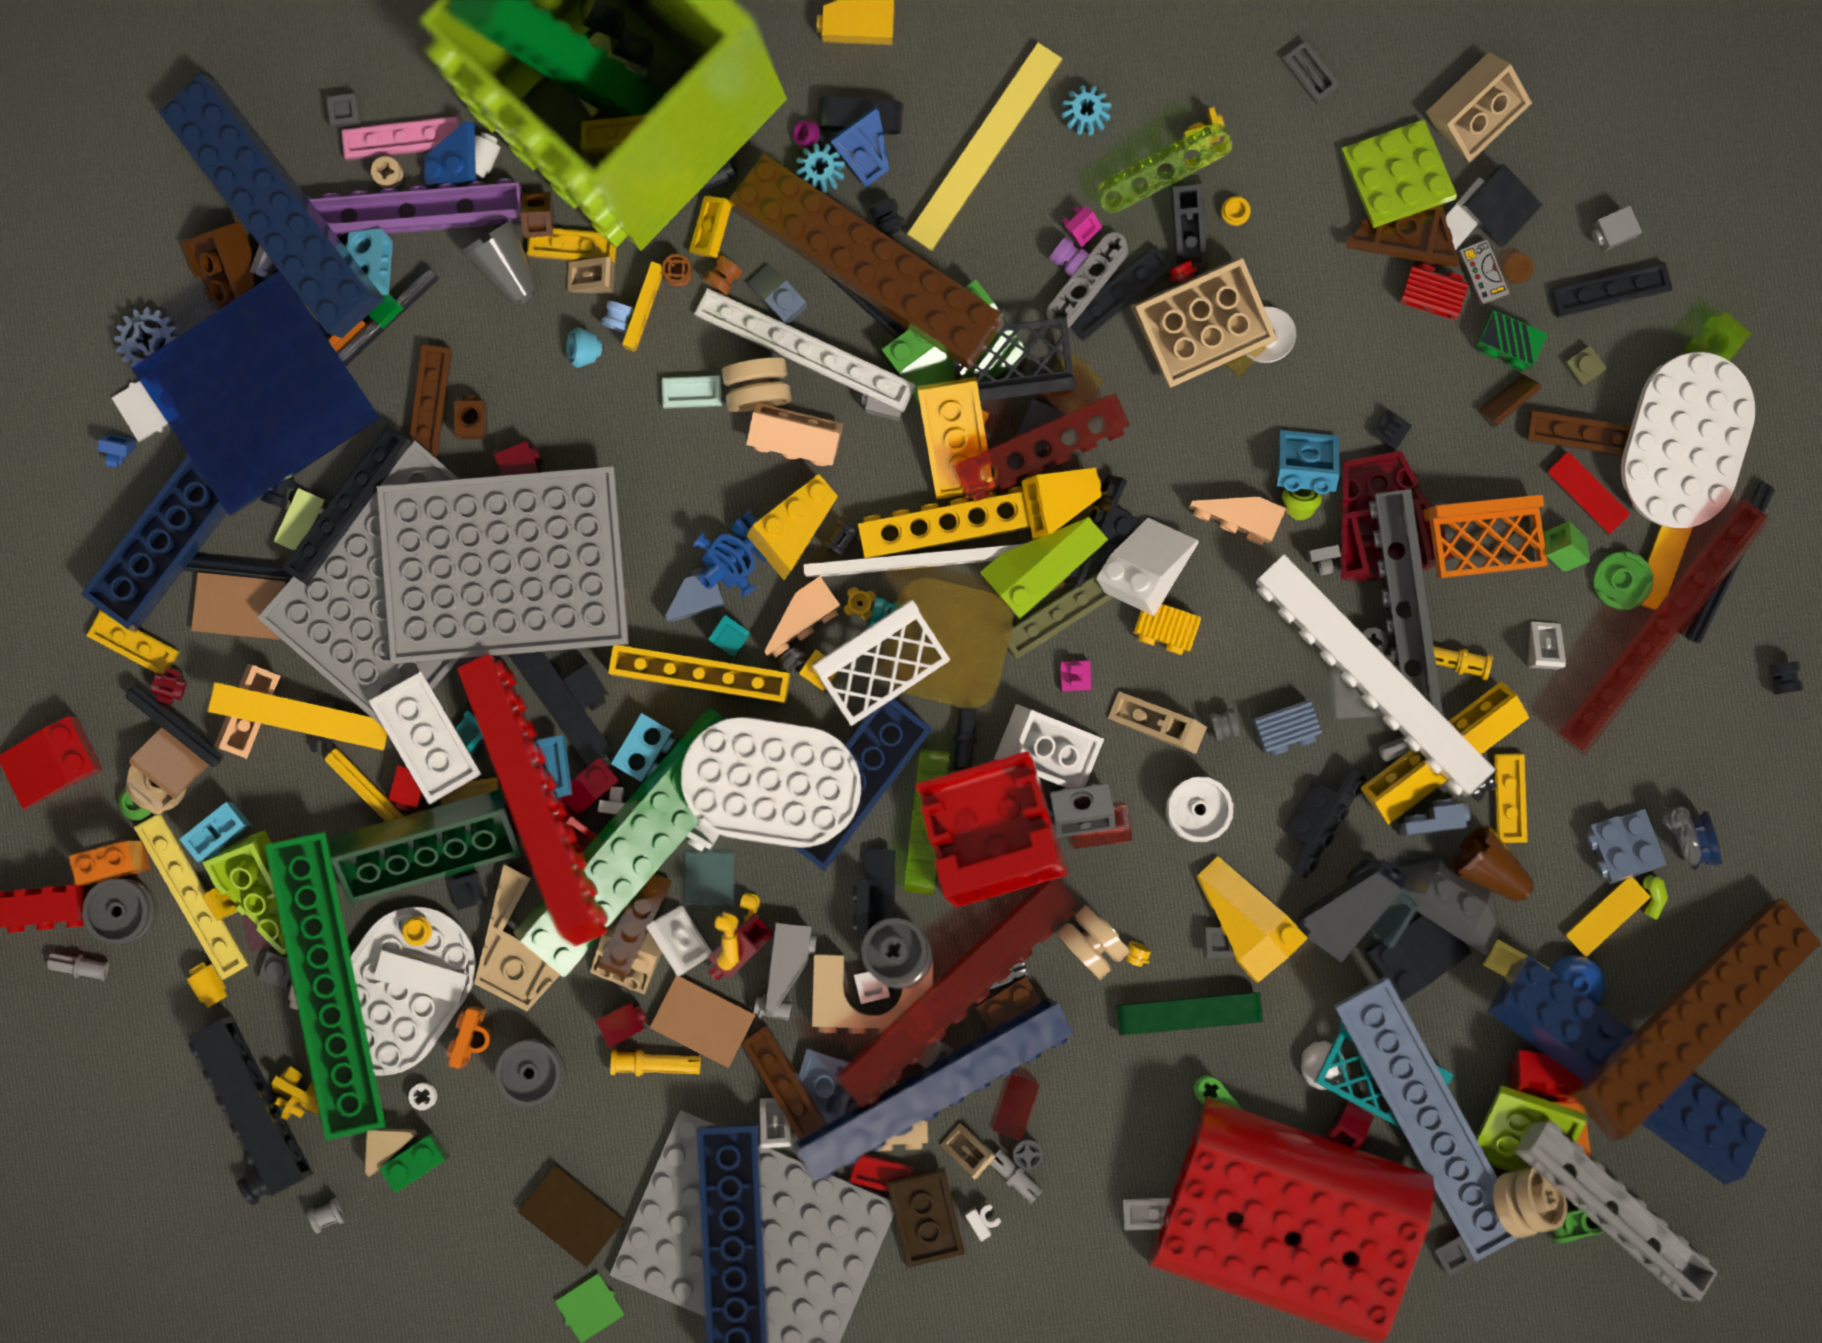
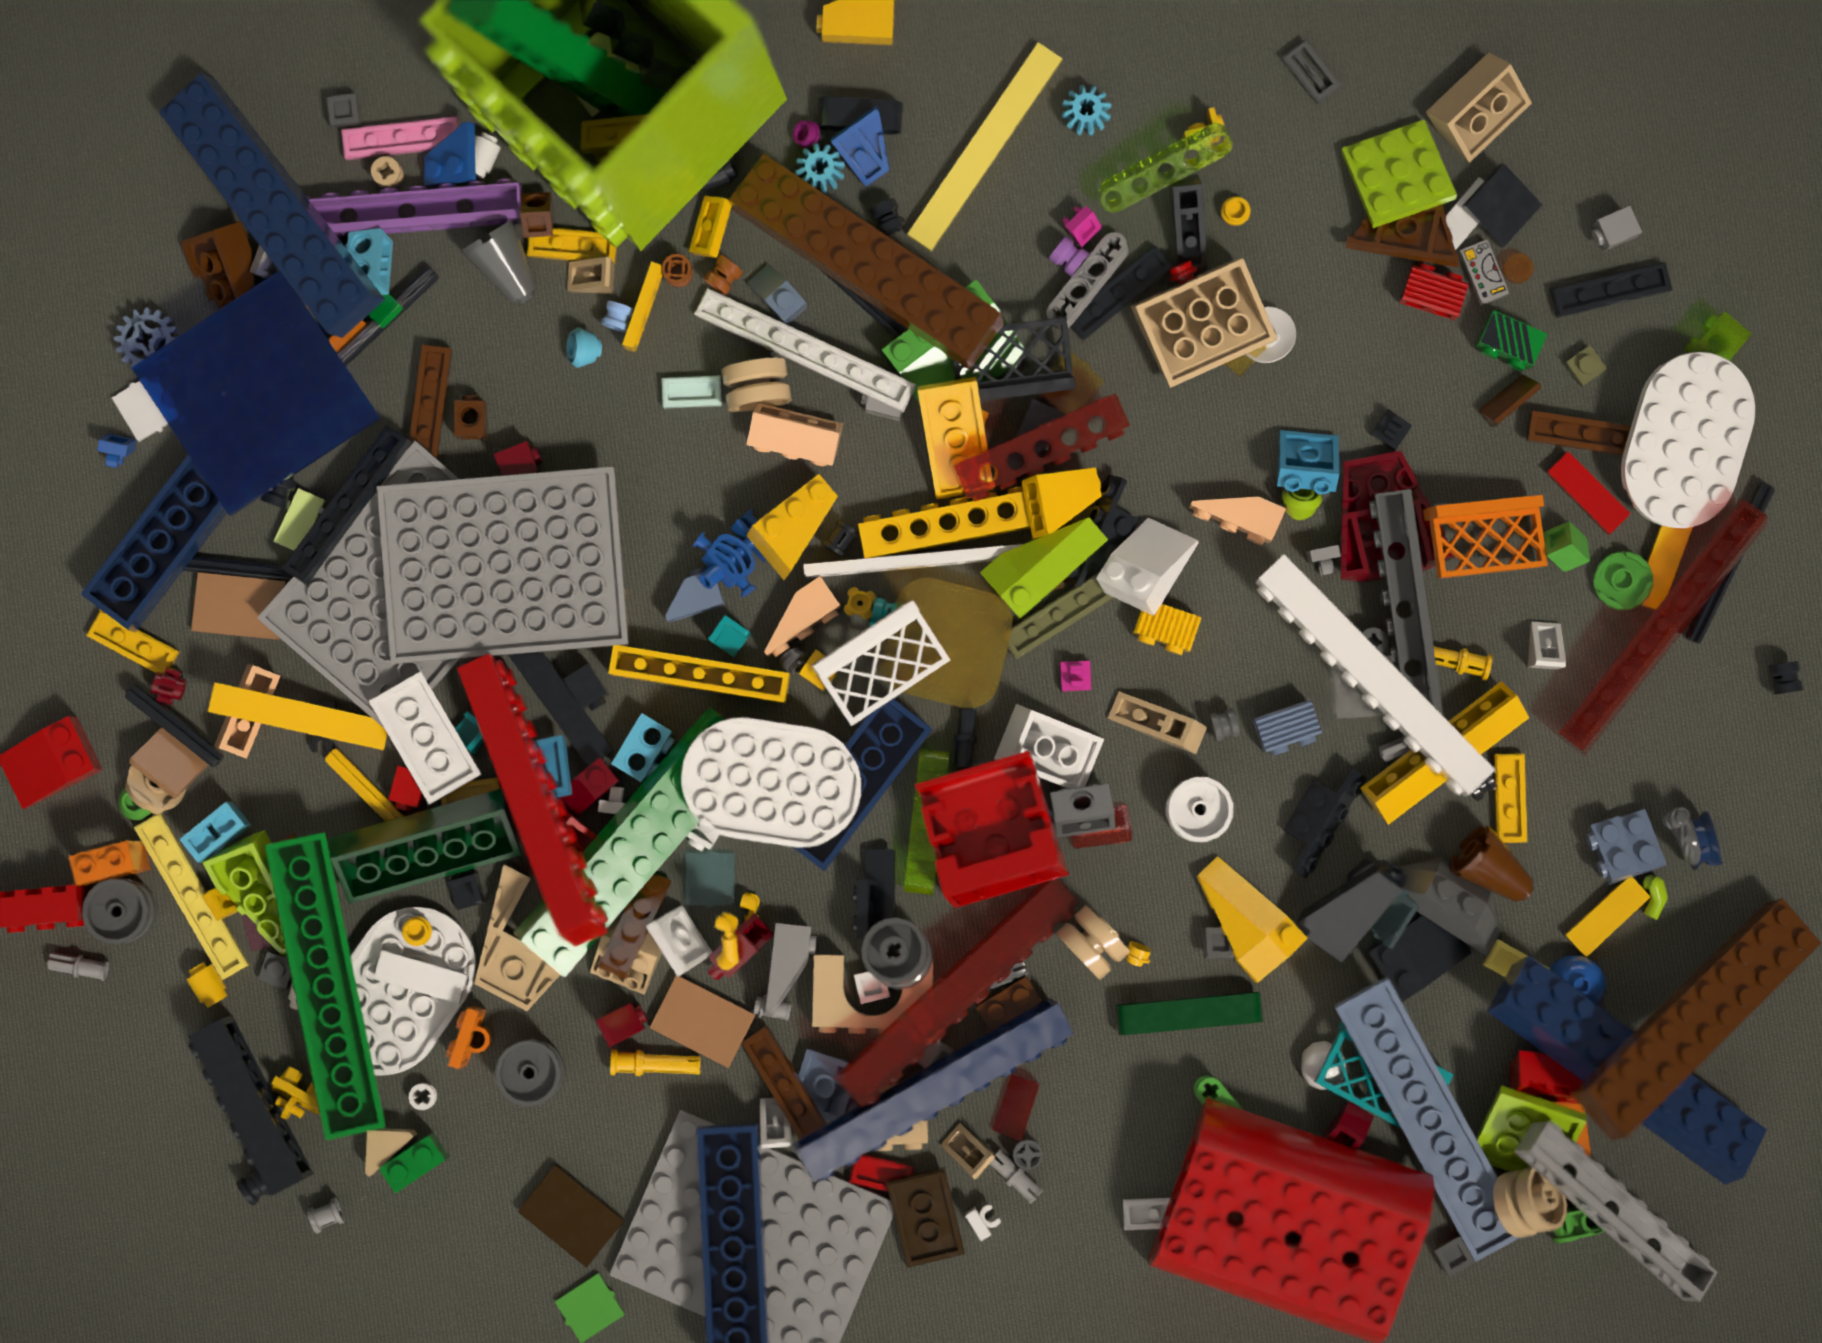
sand blue plate [1397,798,1470,835] -> none

